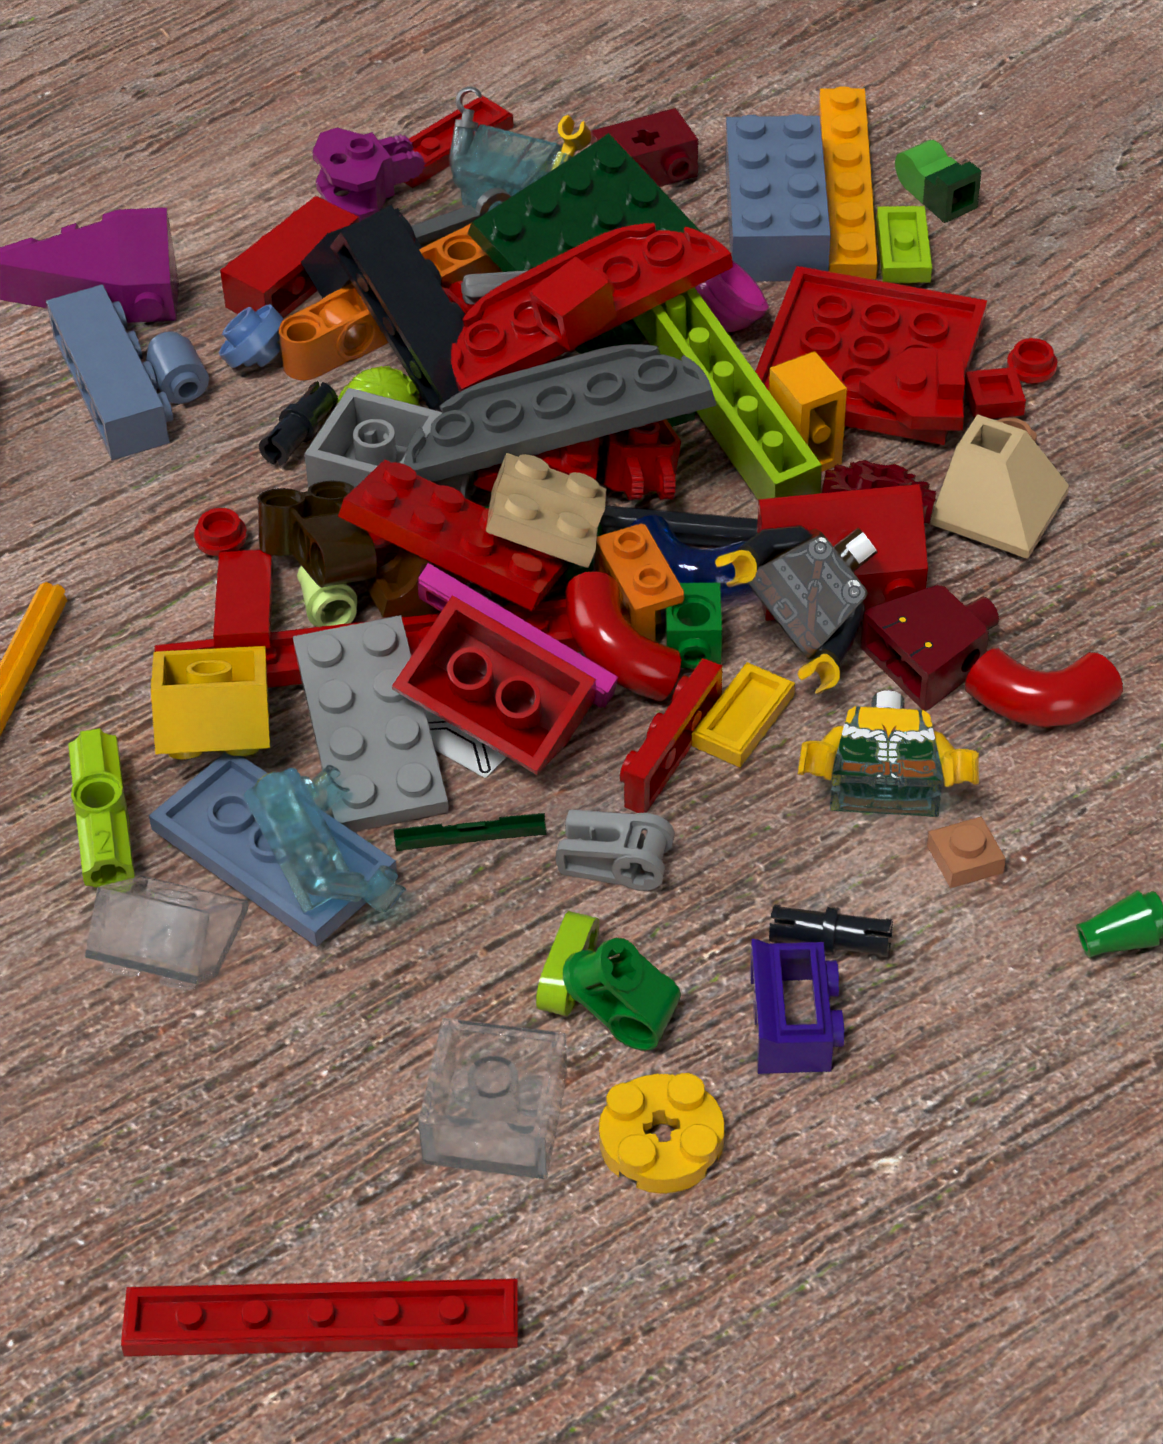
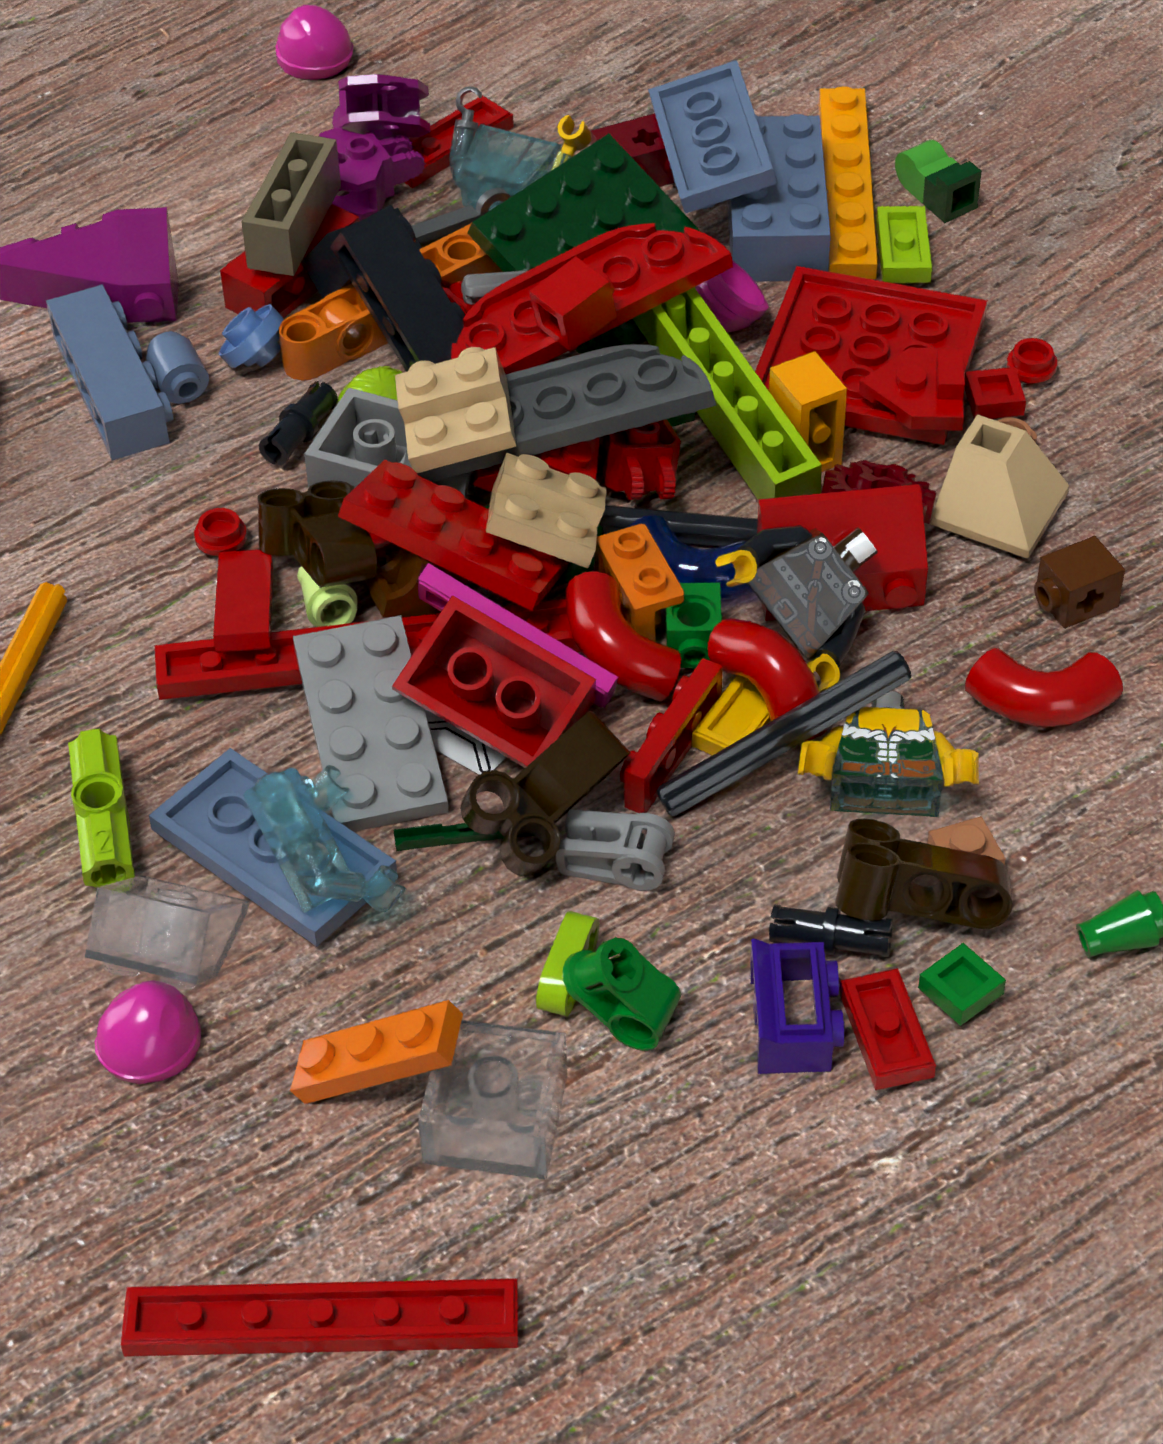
yellow brick [151,646,270,759] -> none
yellow plate [599,1073,724,1193] -> none
dark red torso [860,585,999,711] -> none
none -> dark pink hat [95,980,201,1084]
none -> dark tan brick [241,132,341,276]
none -> dark pink hat [276,5,353,80]
none -> orange plate [290,1000,463,1104]
none -> magenta hinge [332,74,430,140]
none -> tan plate [395,347,516,473]
none -> dark brown piece [460,711,631,877]
none -> sand blue plate [648,60,777,214]
none -> black axle [656,651,911,816]
none -> red cylinder [708,618,829,741]
none -> dark brown piece [835,818,1012,929]
none -> red plate [839,968,936,1091]
none -> green plate [918,943,1006,1026]
none -> reddish brown brick [1034,536,1125,629]

